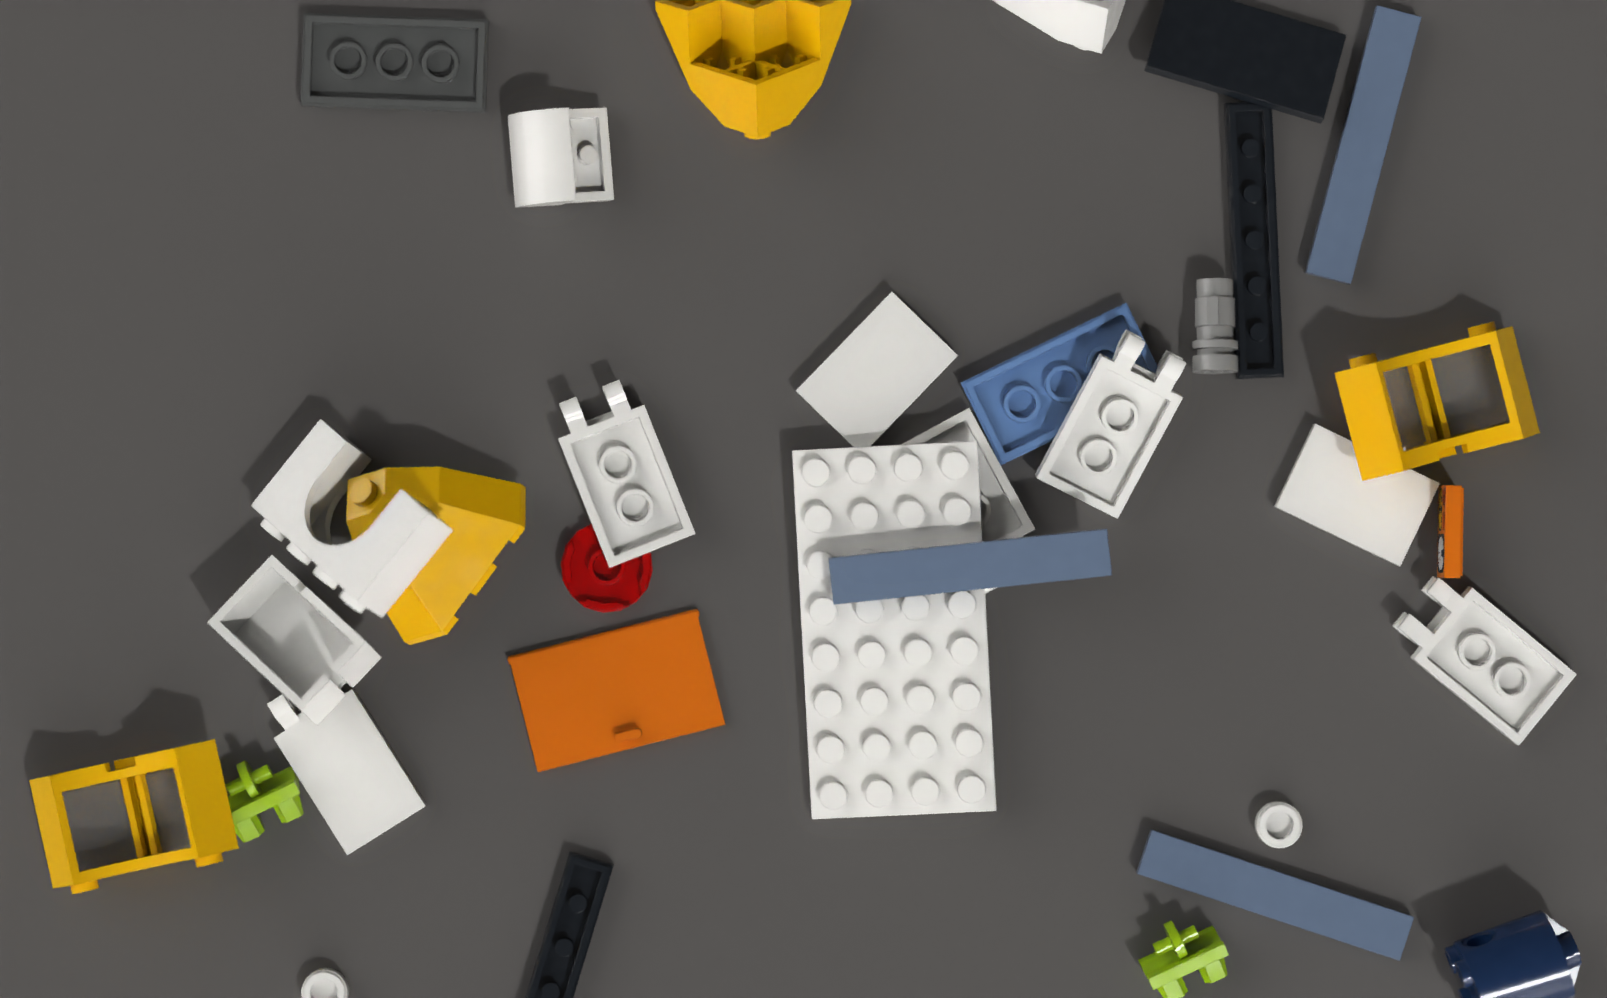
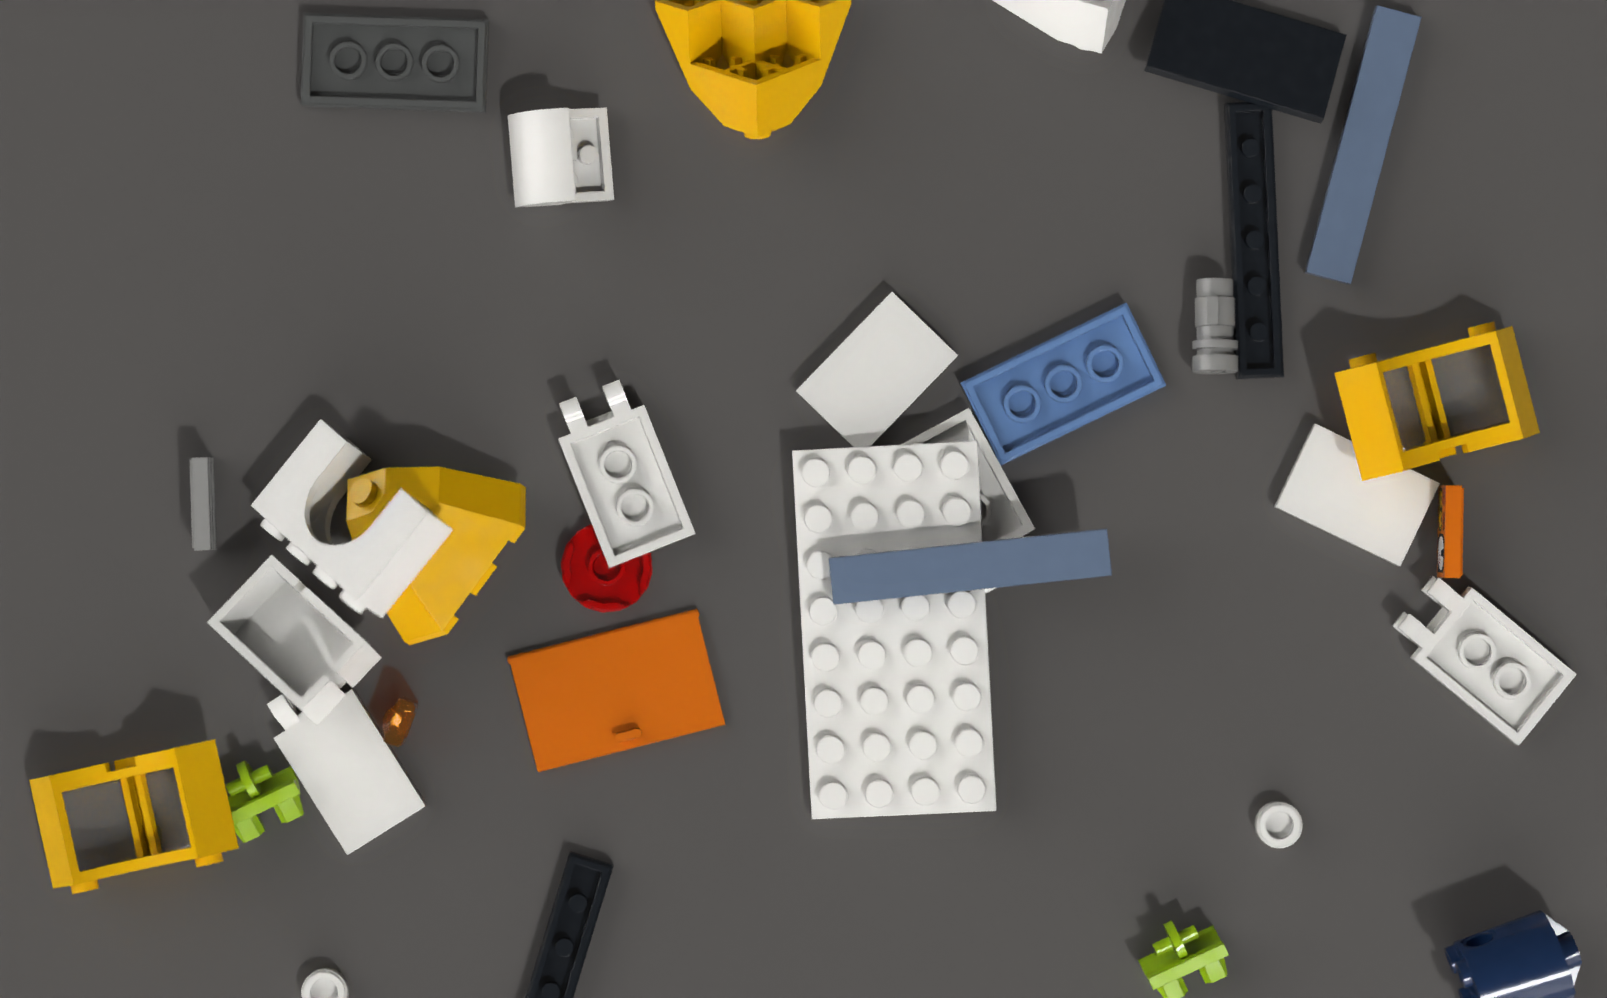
white tile [1035,329,1186,519] -> none
sand blue tile [1136,829,1414,961] -> none
none -> light grey tile [190,457,217,551]
none -> clear orange tile [383,696,419,747]

